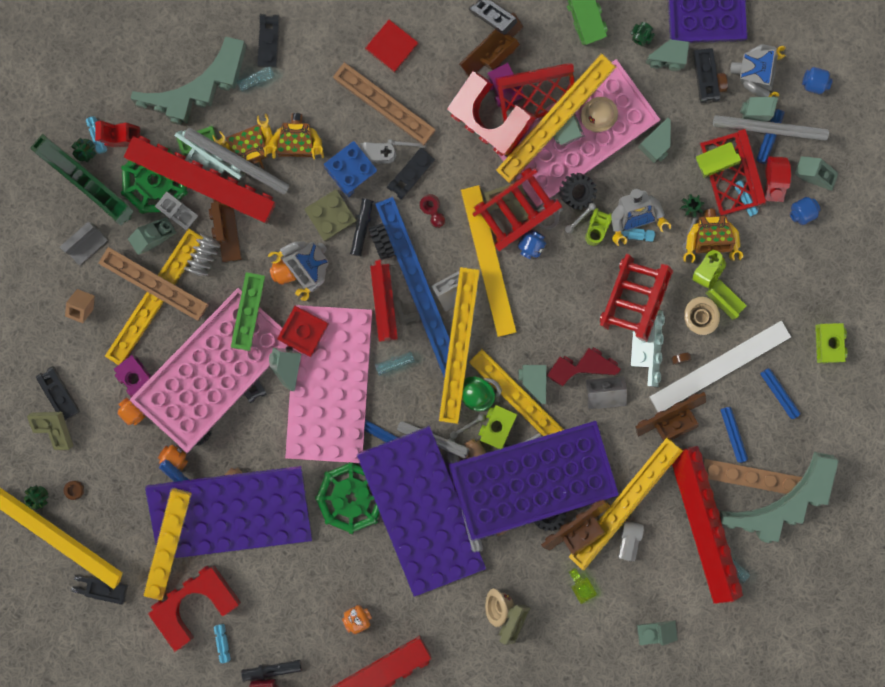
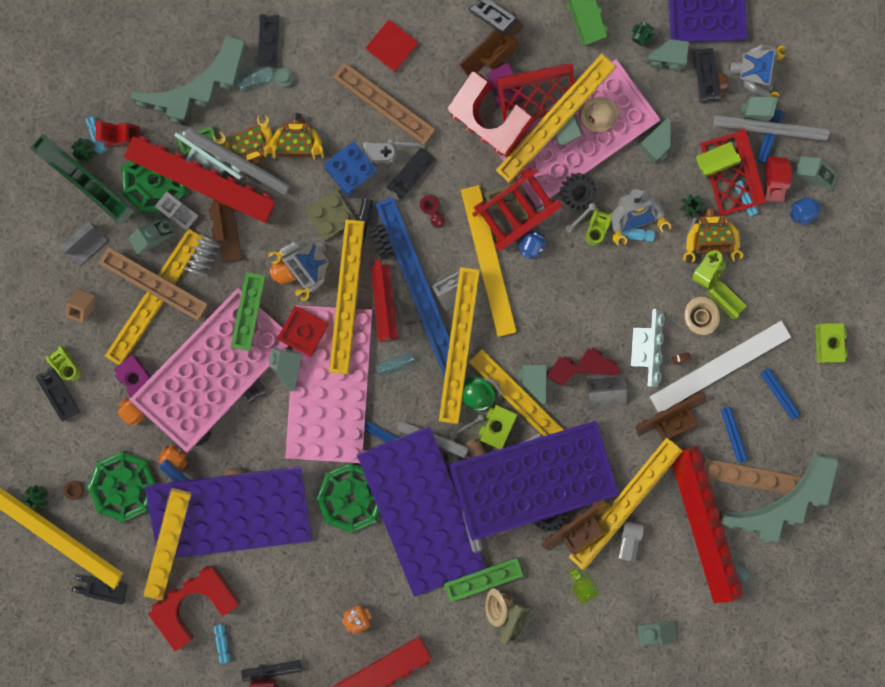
olive plate [27,412,74,450] -> none
red fence [600,254,673,342] -> none
blue head [802,67,833,95] -> none
none -> lime piece [45,345,82,381]
none -> green plate [86,450,157,523]
none -> sand green plate [274,68,293,87]
none -> yellow tile [329,219,365,374]
none -> bright green plate [444,557,523,602]

